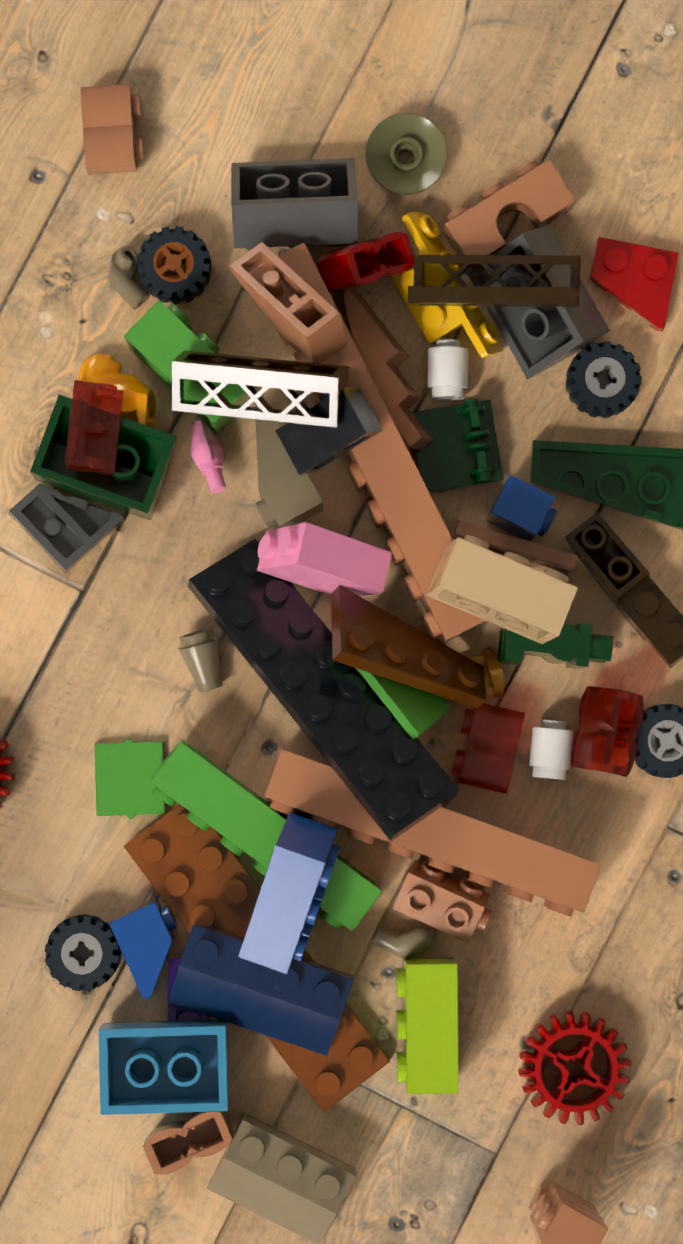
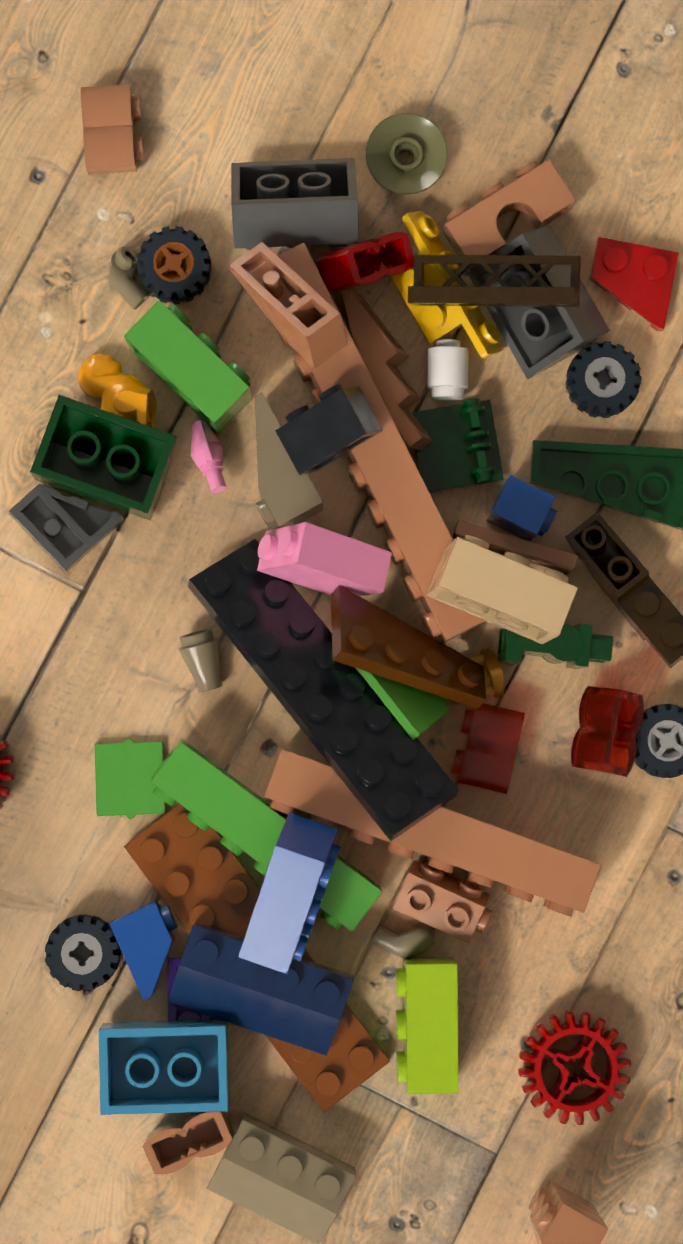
clear red hinge [65,380,124,475] -> none
fence [172,350,349,428] -> none
white brick [529,720,574,780] -> none

